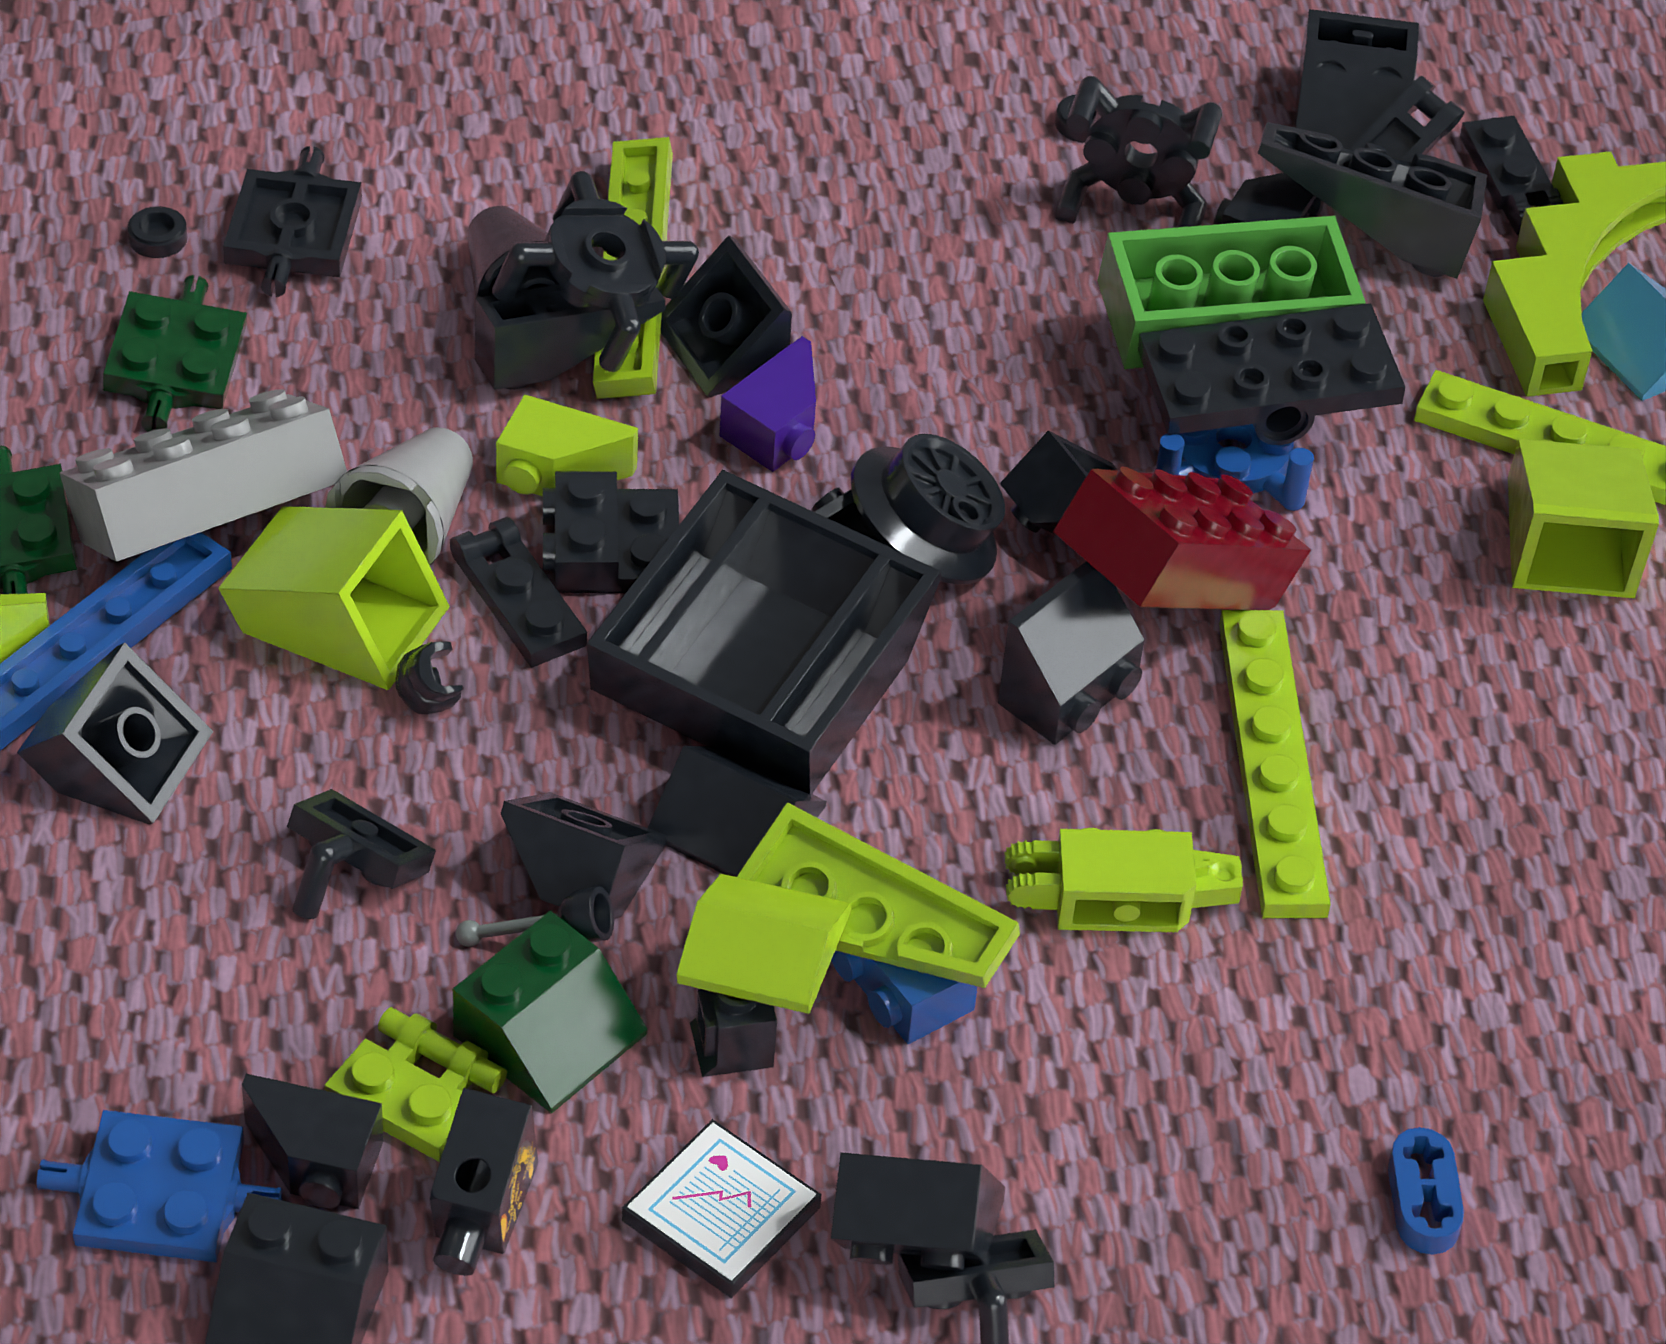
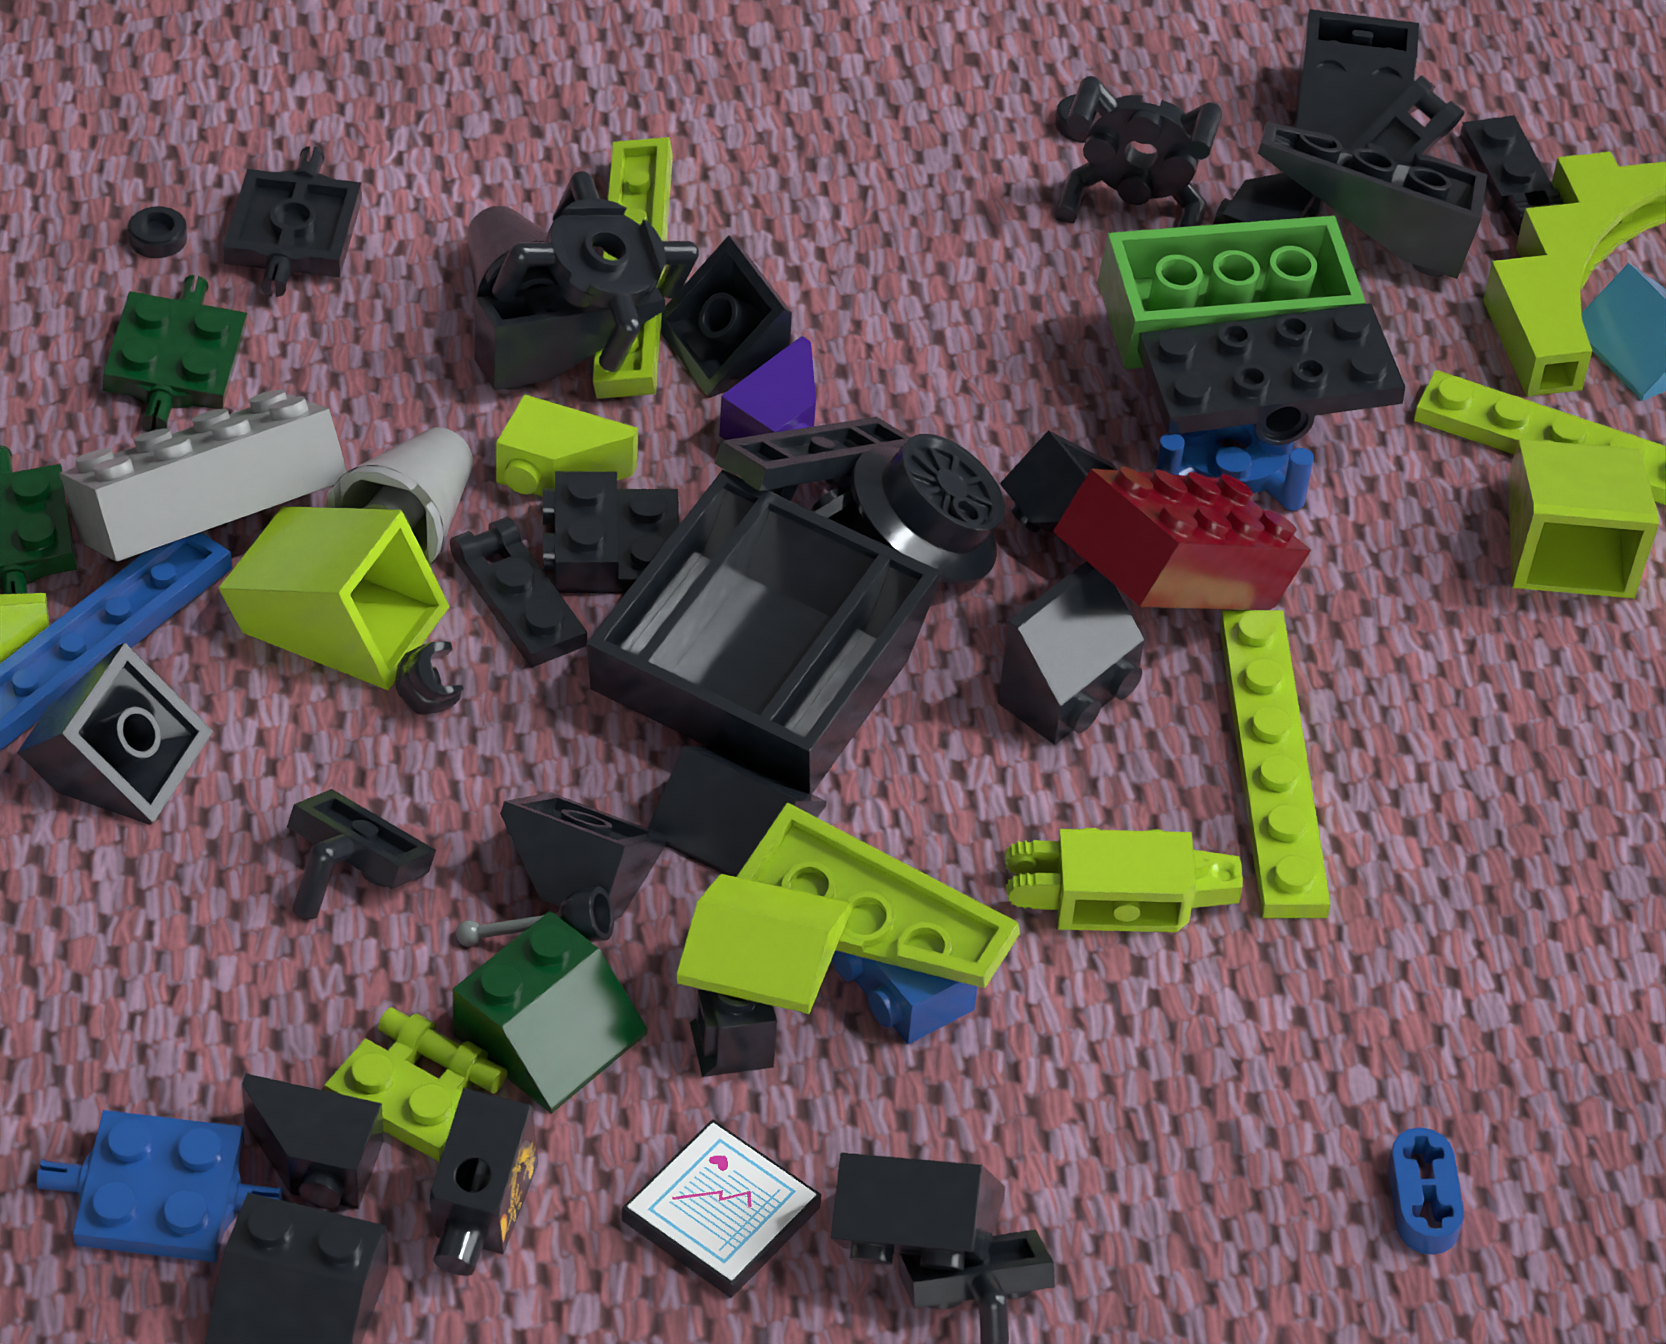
none -> black hinge [714,417,911,501]

